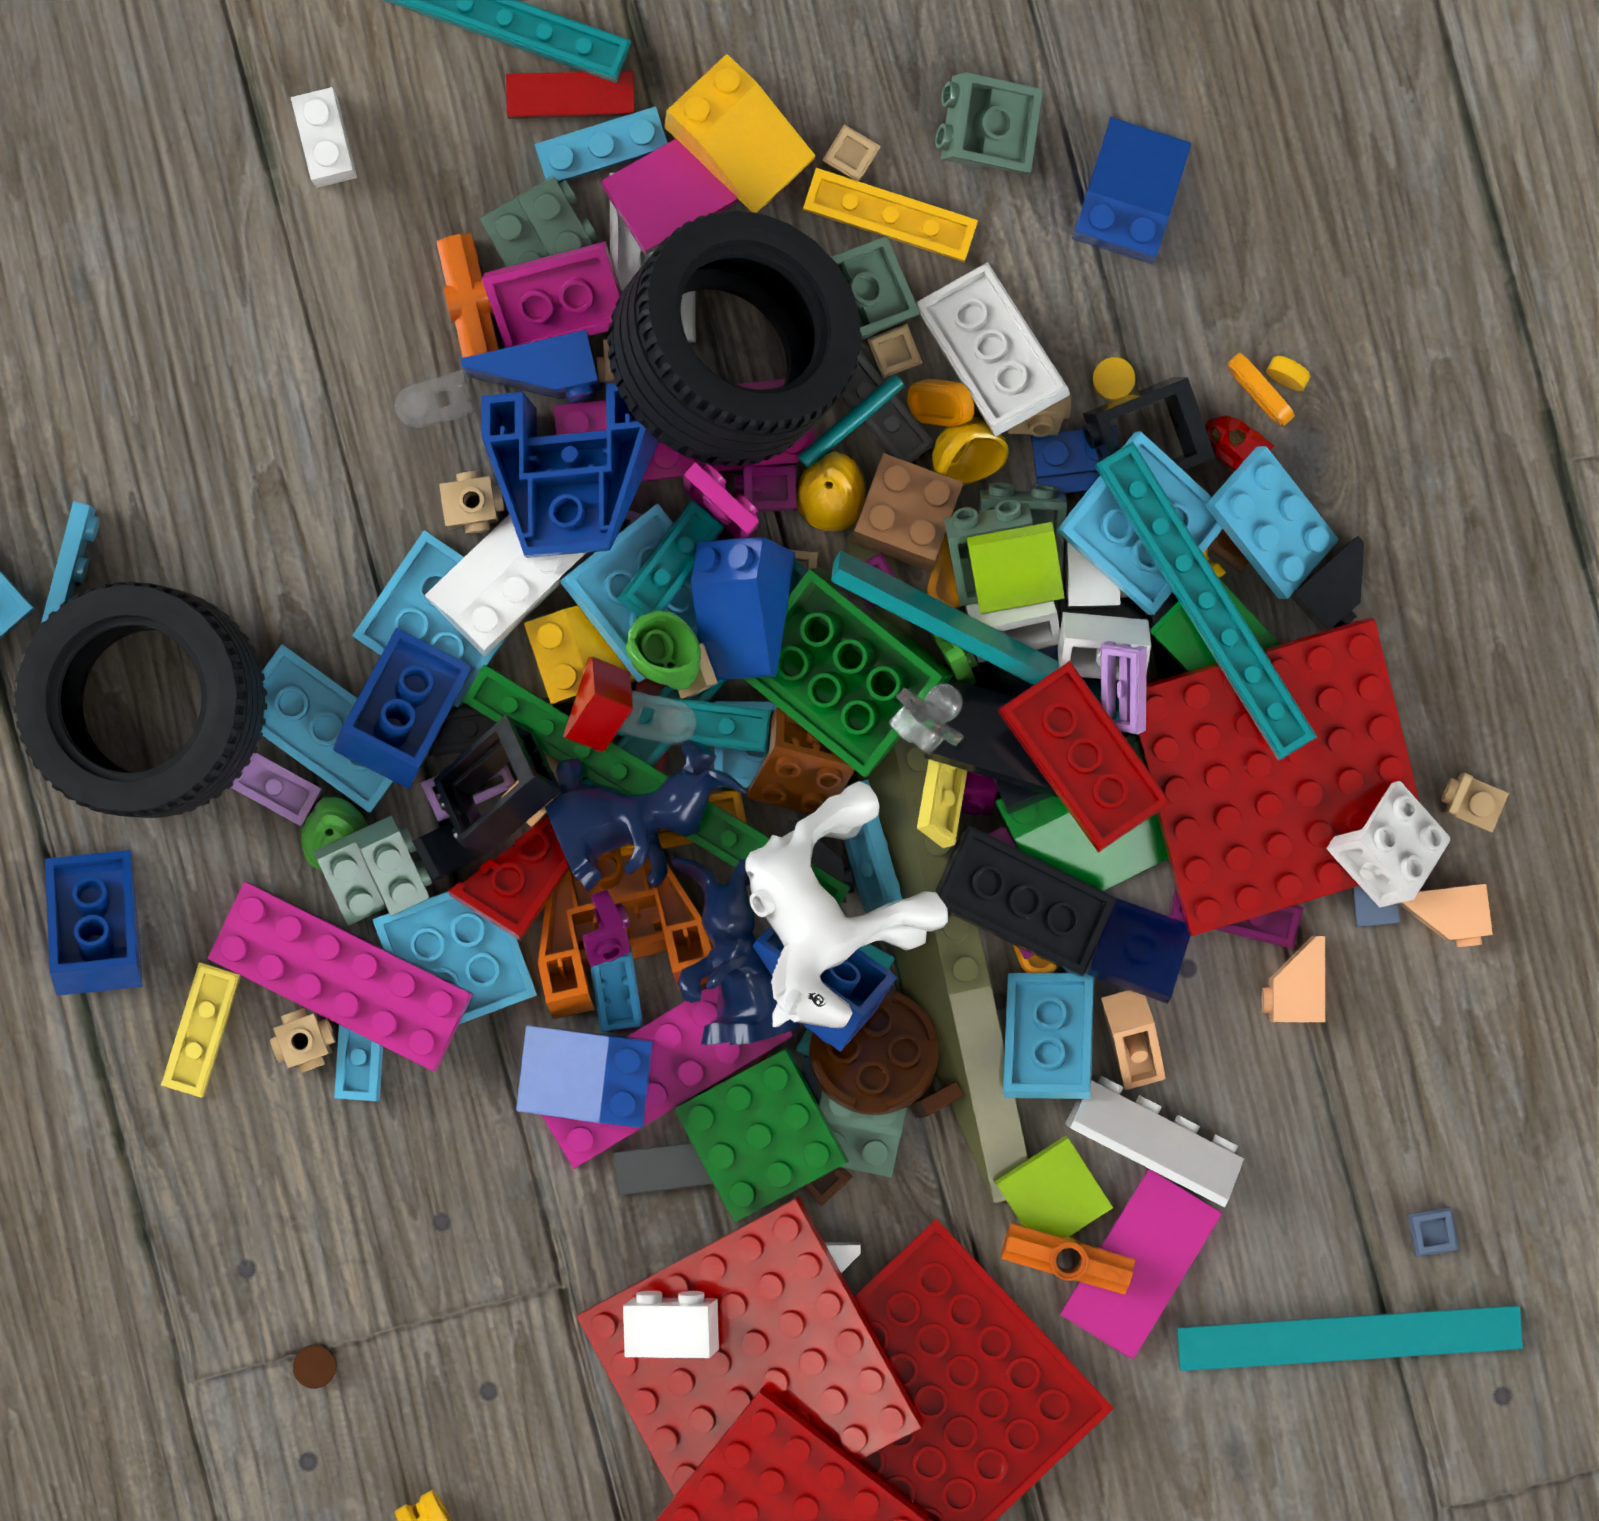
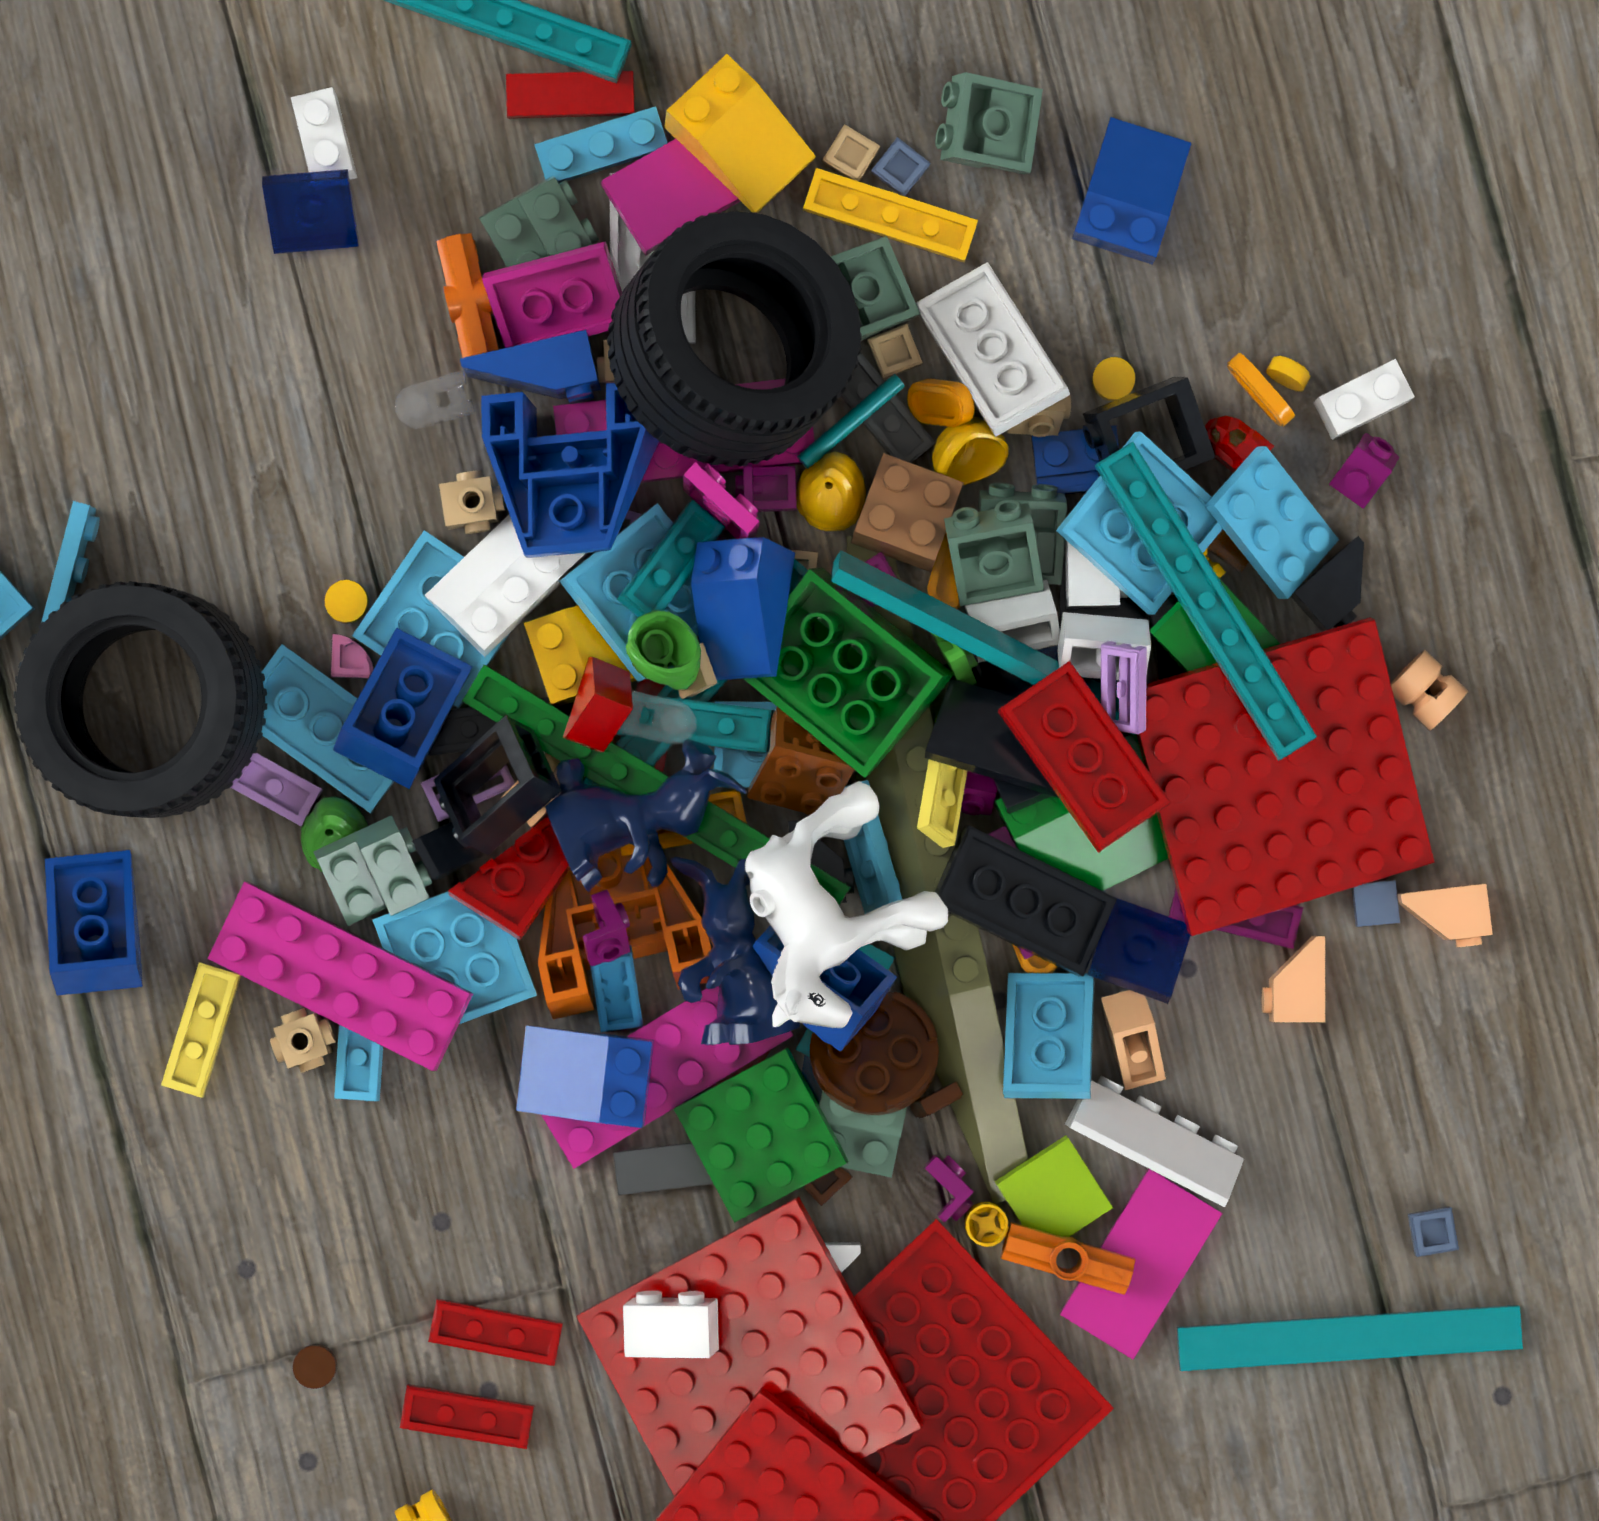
clear hips [889,683,964,755] -> none
lime tile [967,522,1065,614] -> none
white bracket [1326,781,1450,908] -> none
tan bracket [1441,773,1509,833] -> none
none -> clear blue tile [262,169,359,254]
none -> yellow tile [325,580,369,623]
none -> bright pink tile [331,634,374,679]
none -> red tile [400,1384,534,1449]
none -> red tile [428,1298,563,1366]
none -> sand blue tile [871,137,931,197]
none -> magenta bracket [924,1154,974,1223]
none -> yellow wheel [964,1201,1009,1247]
none -> white brick [1313,359,1415,440]
none -> magenta bracket [1329,433,1399,509]
none -> light nougat wheel [1391,650,1468,731]

